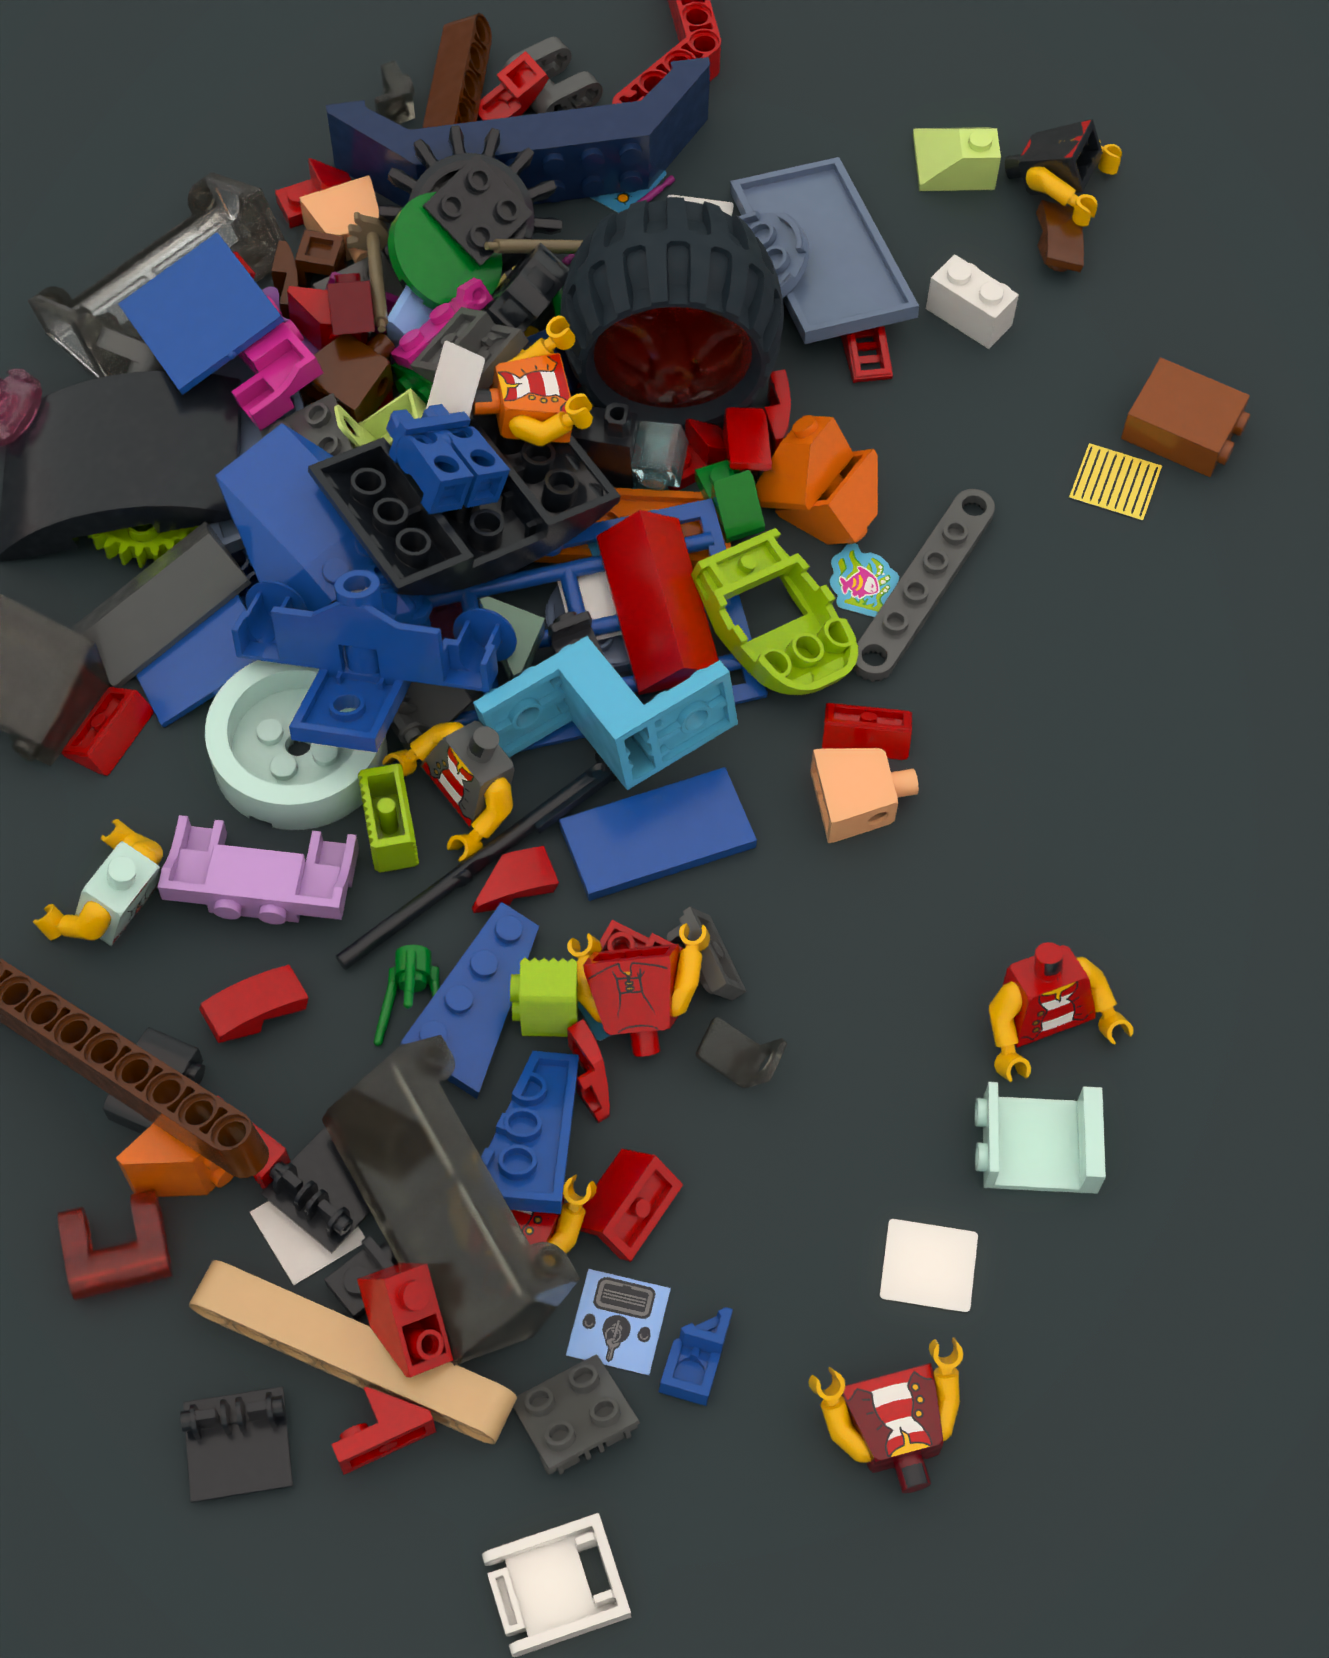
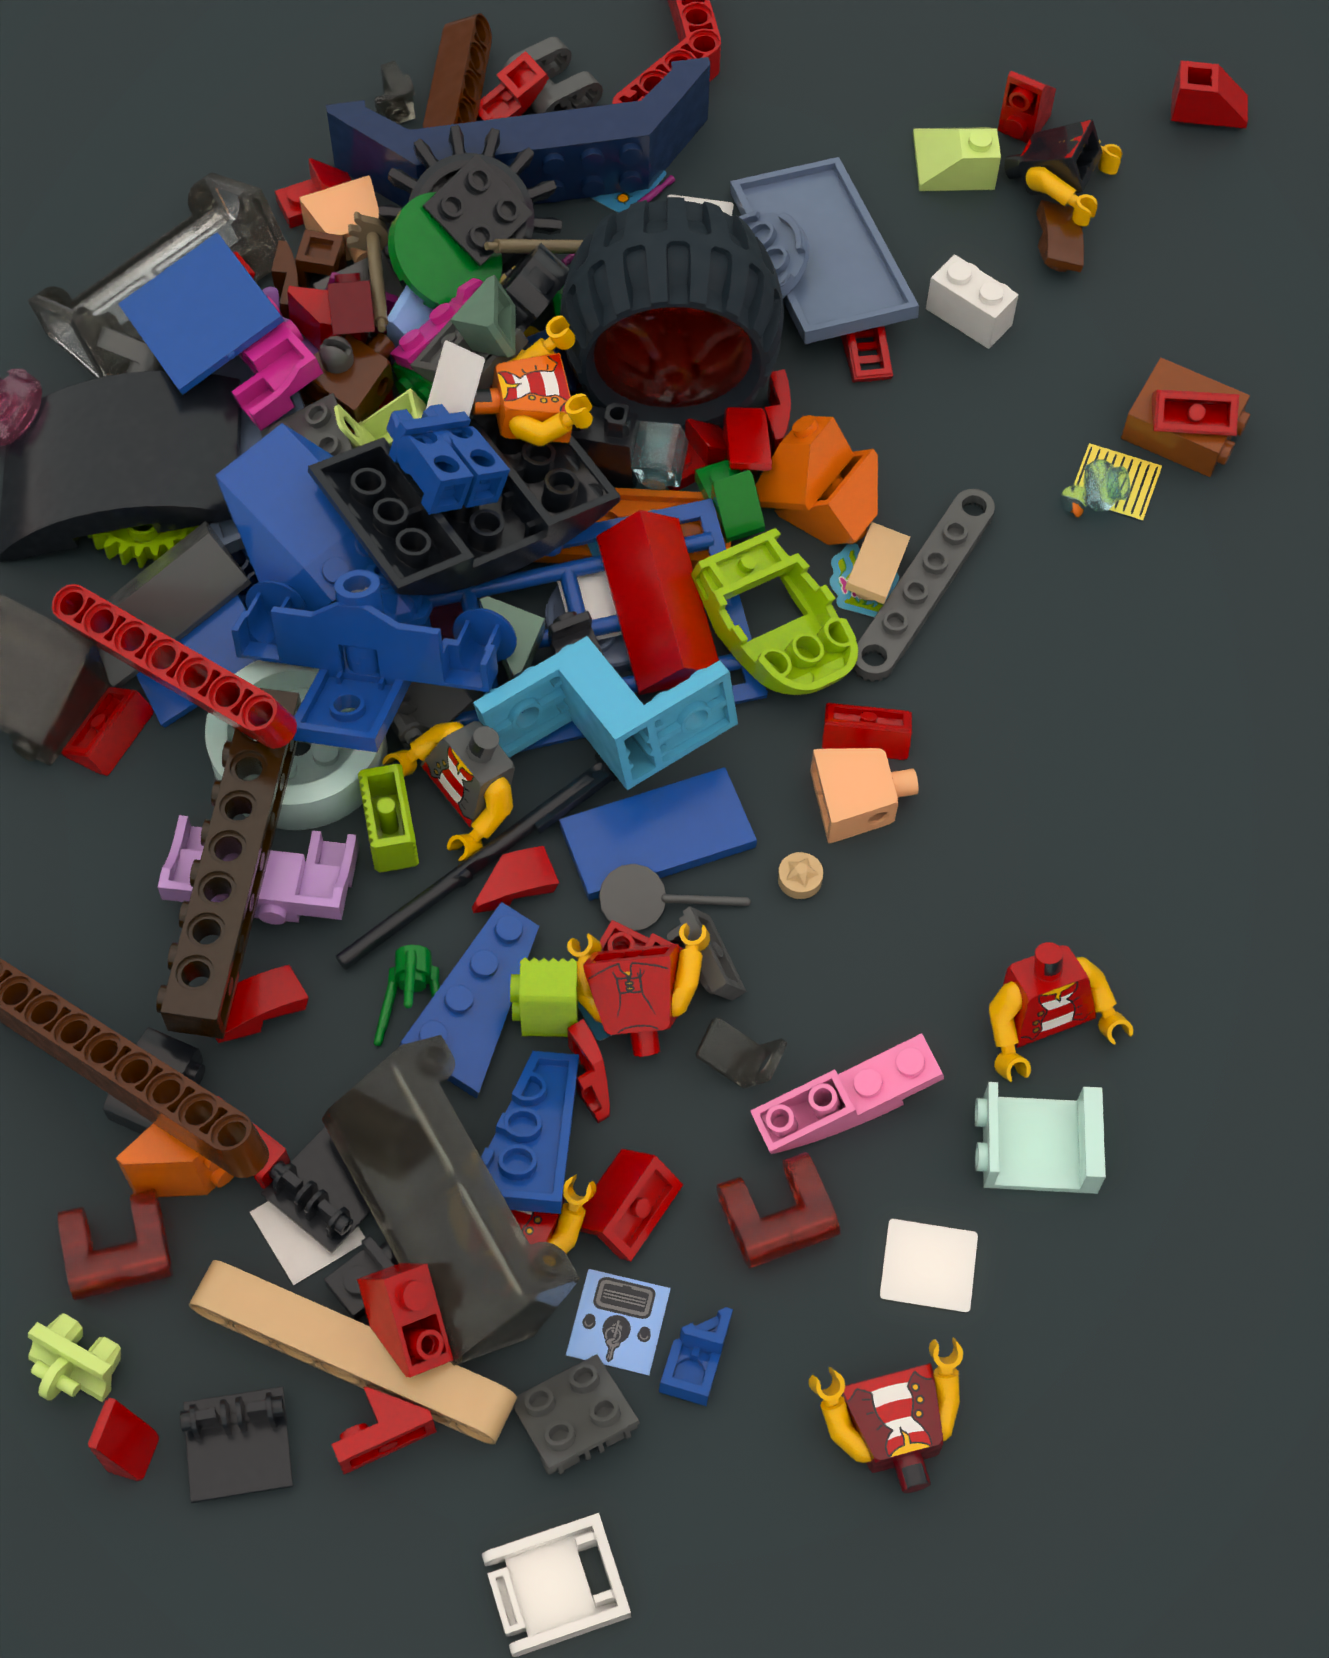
torso [33,819,163,946] -> none
none -> yellowish green hips [28,1313,121,1402]
none -> red beam [52,584,297,749]
none -> red slope [88,1398,159,1481]
none -> dark brown brick [156,688,301,1039]
none -> dark grey hinge [319,336,354,373]
none -> sand green slope [450,275,516,358]
none -> dark grey piece [599,864,751,931]
none -> clear red connector [716,1152,840,1269]
none -> bright pink slope [750,1033,944,1154]
none -> tan tile [778,852,823,899]
none -> tan slope [845,522,910,604]
none -> red slope [997,71,1056,143]
none -> clear light blue animal [1060,459,1130,518]
none -> red slope [1152,389,1240,436]
none -> red slope [1171,60,1248,129]

